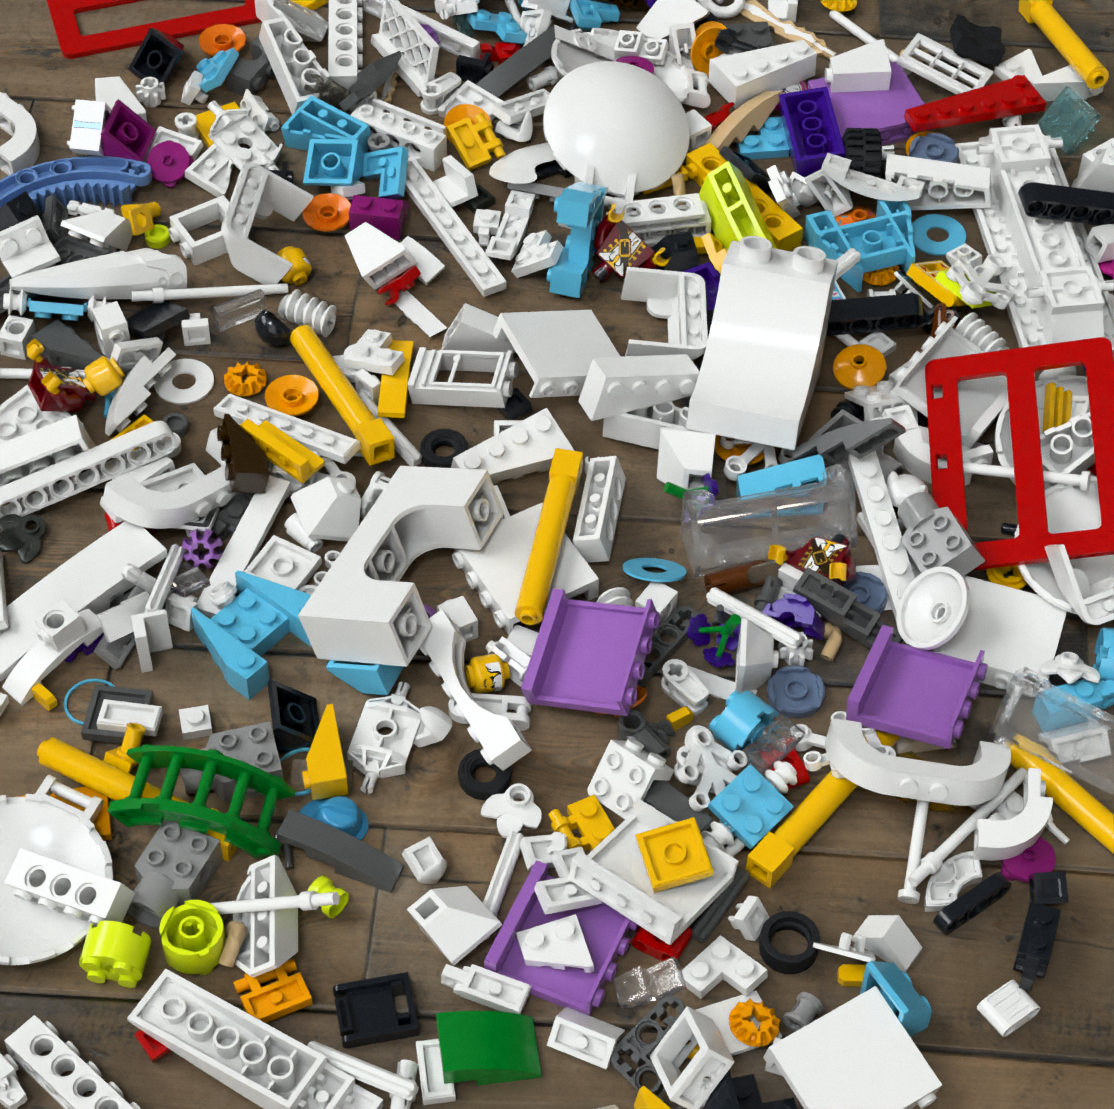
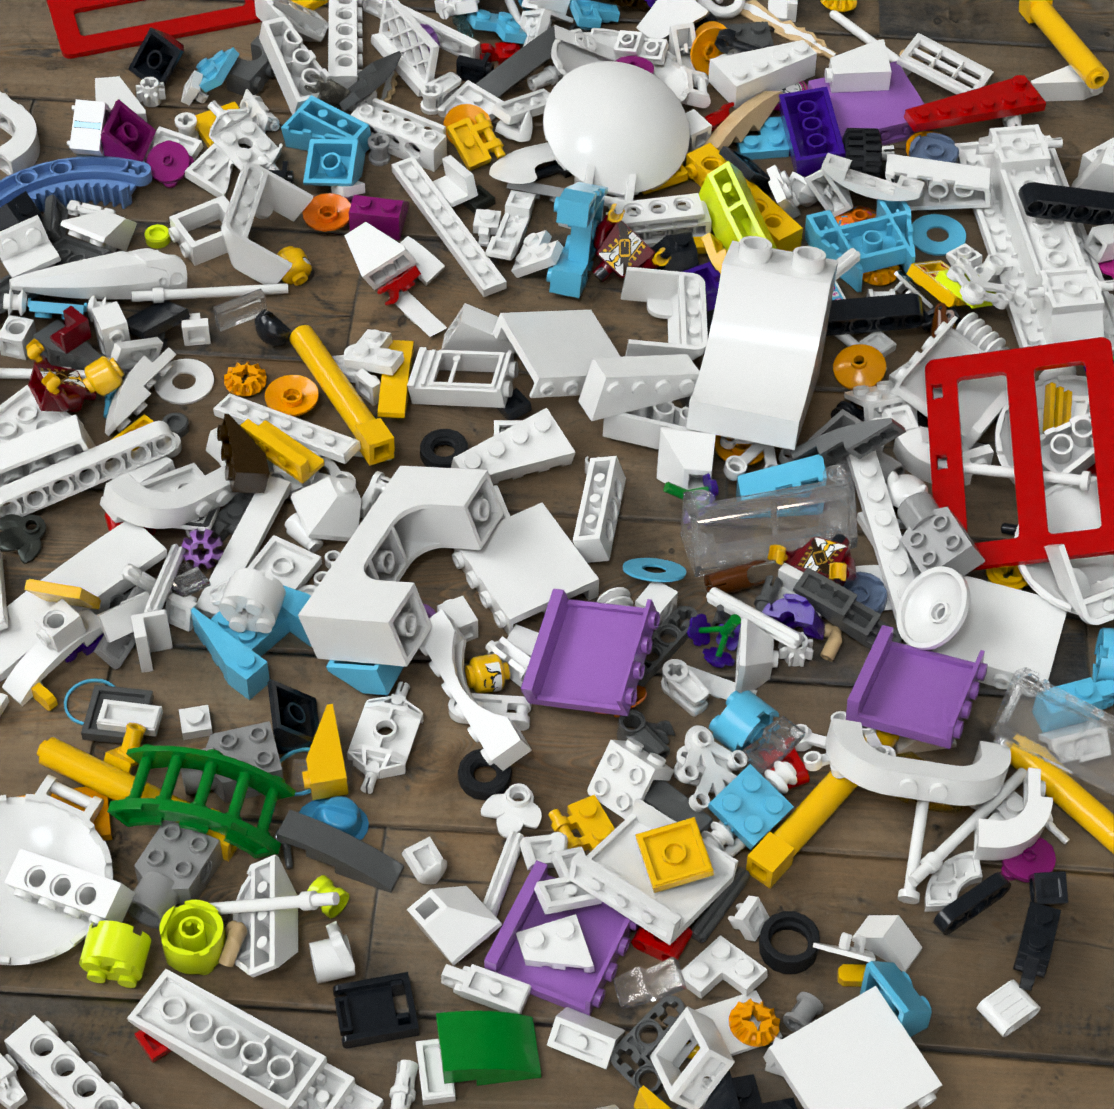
yellow bracket [121,202,161,236] -> none
orange dish [199,24,246,56] -> none
light orange plate [233,958,313,1023] -> none
white piece [278,289,337,337] -> none
white axle [308,1041,419,1101] -> none
white axle [359,392,422,466] -> none
medium azure plate [362,146,409,199] -> none
white plate [413,706,452,748] -> none
yellow brick [514,448,583,625] -> none
yellow piece [666,706,694,731] -> none
tan arm [671,173,686,205] -> none
sand blue tile [766,665,825,719] -> none
black brick [950,14,1006,66] -> none
white wing [994,49,1042,83] -> none
clear light blue plate [1037,86,1102,155] -> none
white plate [1040,652,1100,684] -> none
none -> yellow tile [24,579,101,610]
none -> dark red panel [50,306,92,354]
none -> white brick [219,568,286,633]
none -> white piece [309,921,355,984]

